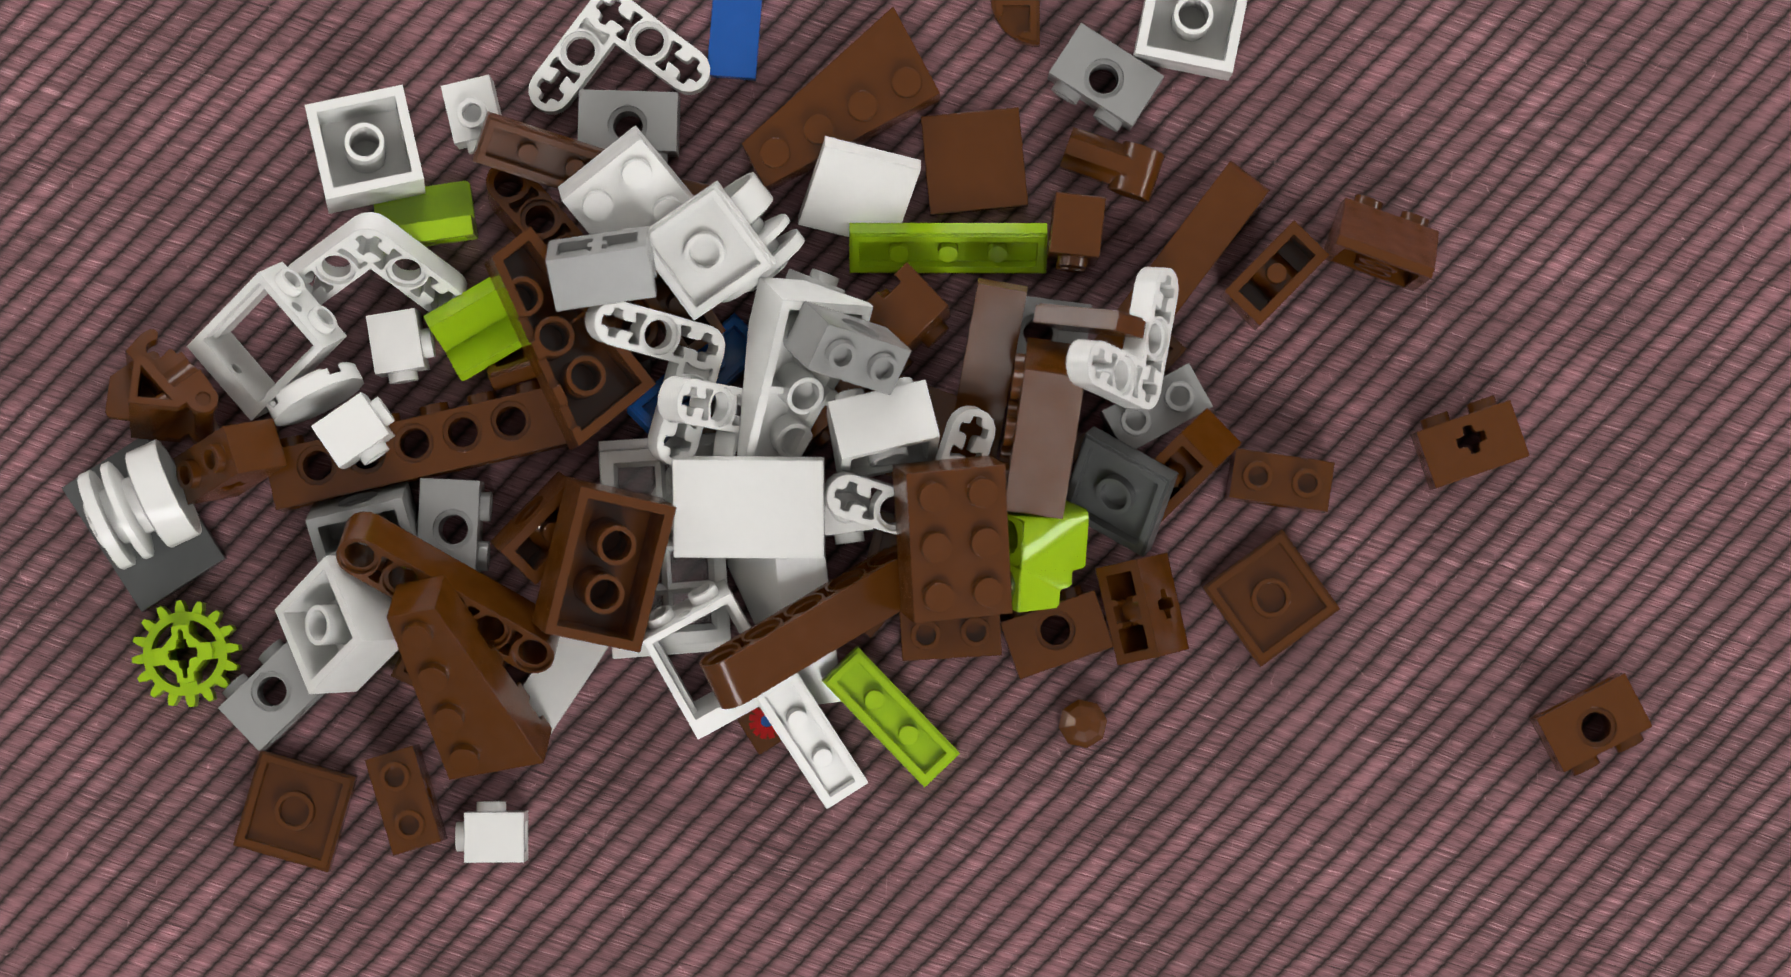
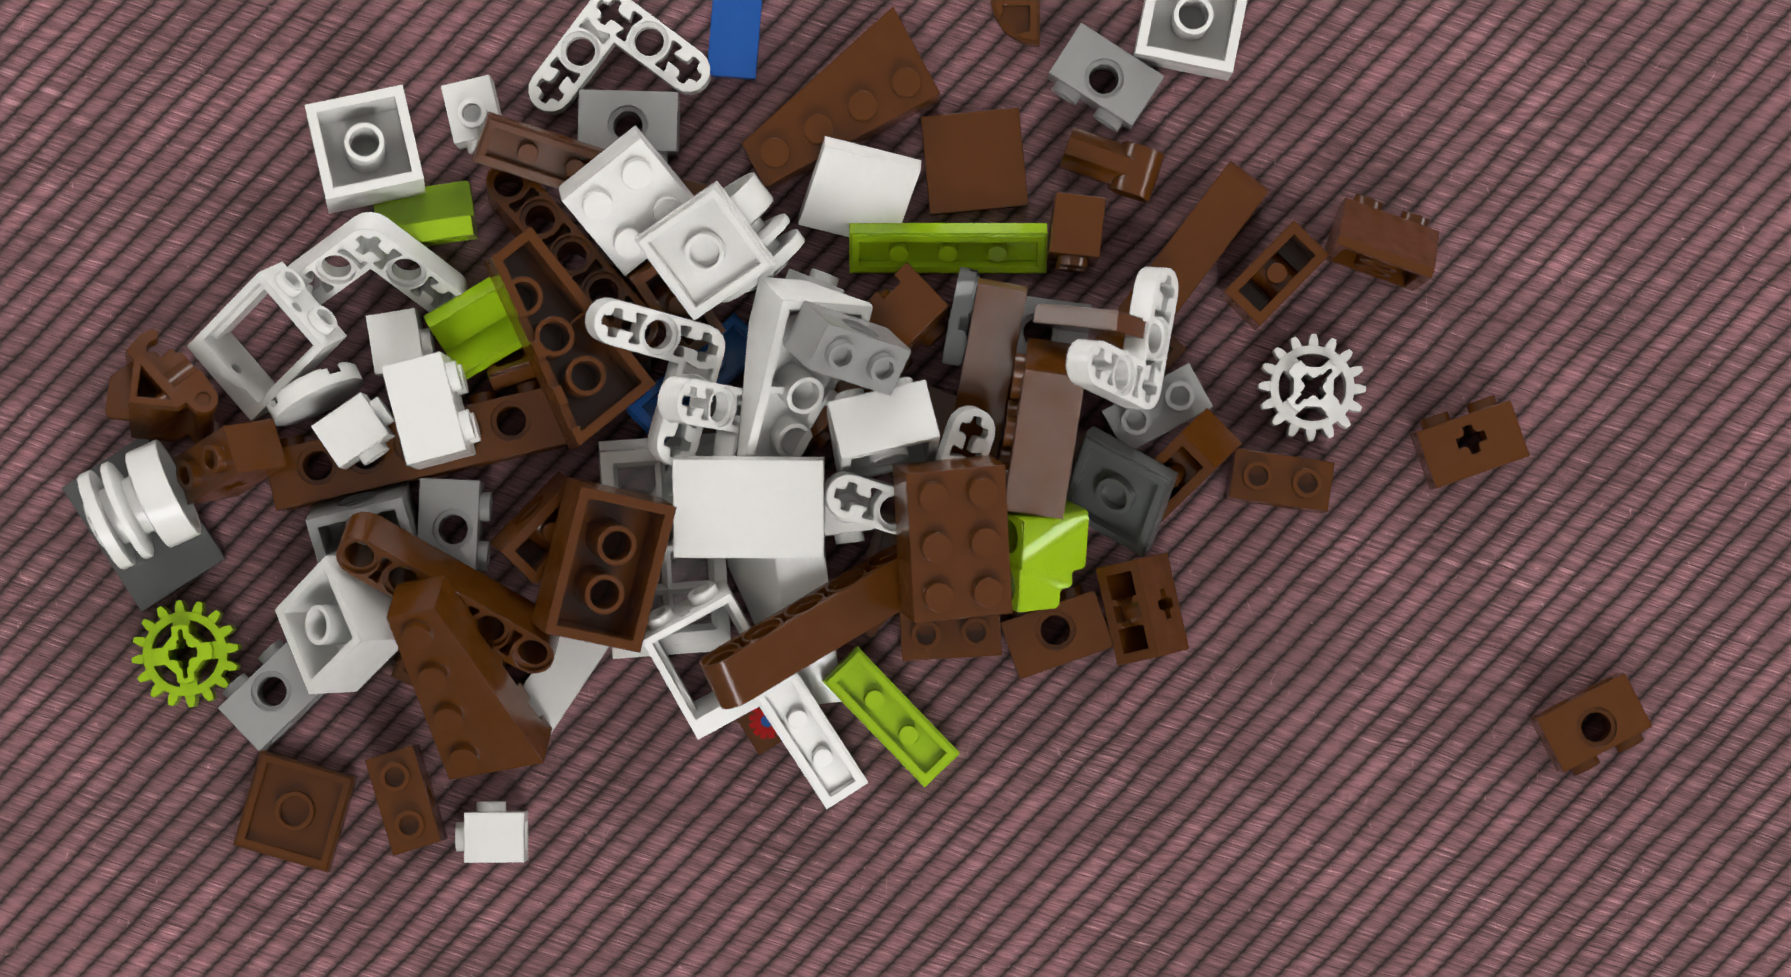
light grey hinge [546,226,657,312] -> none
reddish brown tile [1058,699,1107,748] -> none
reddish brown tile [1201,529,1340,667] -> none
none -> white brick [381,352,481,470]
none -> dark grey tile [942,267,980,366]
none -> white gear [1257,334,1366,442]

